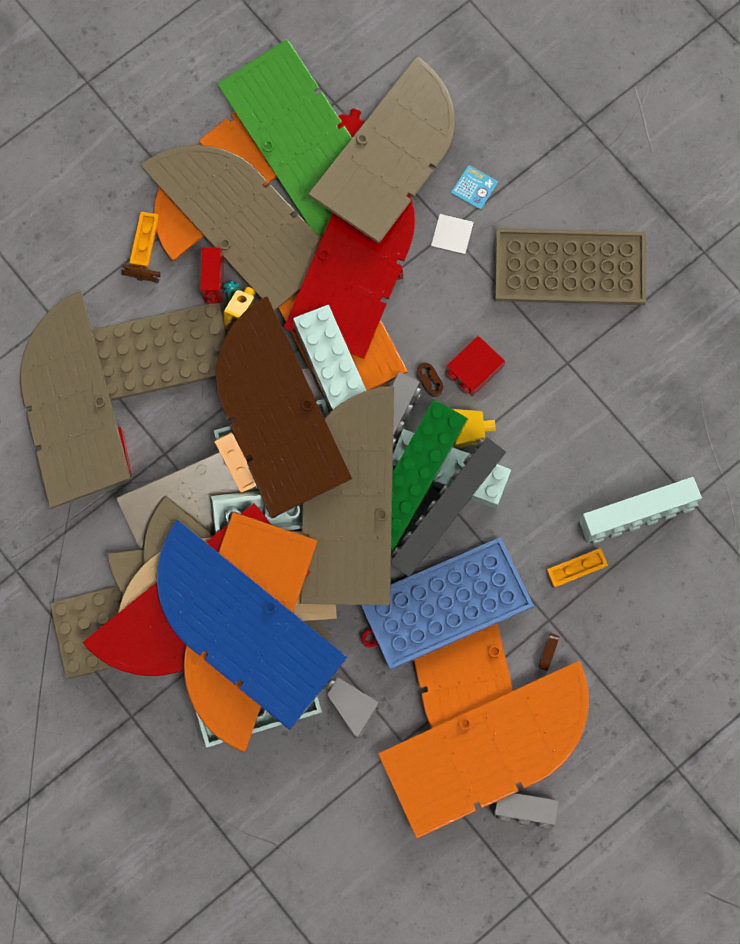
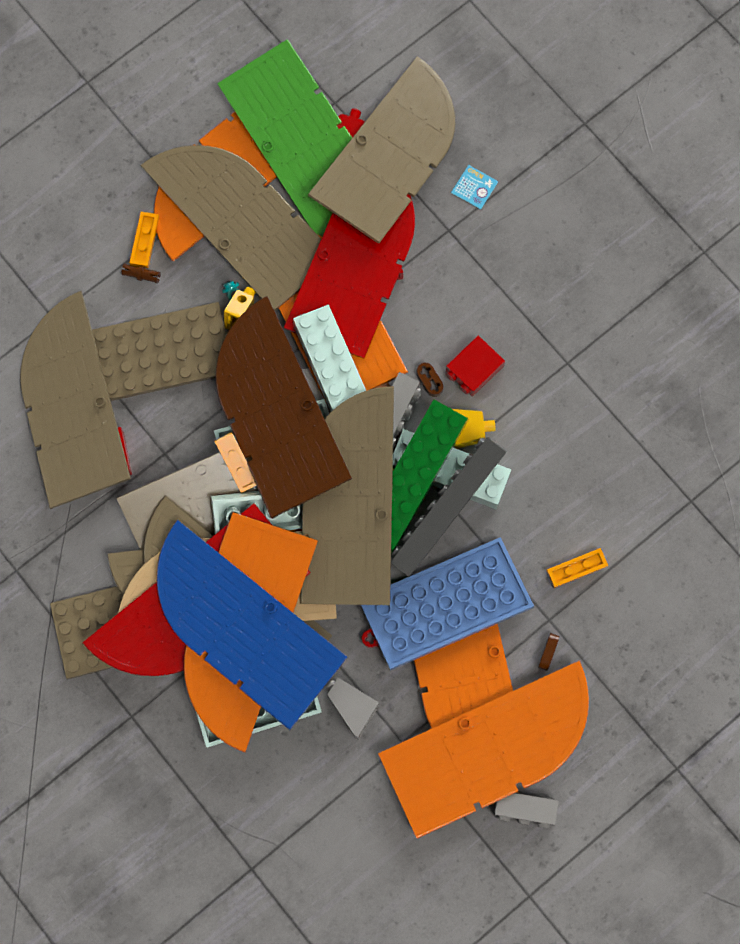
red brick [200,247,224,304] -> none
white sticker [431,214,474,254] -> none
dark tan plate [495,228,646,305] -> none
light aqua brick [579,477,702,544] -> none

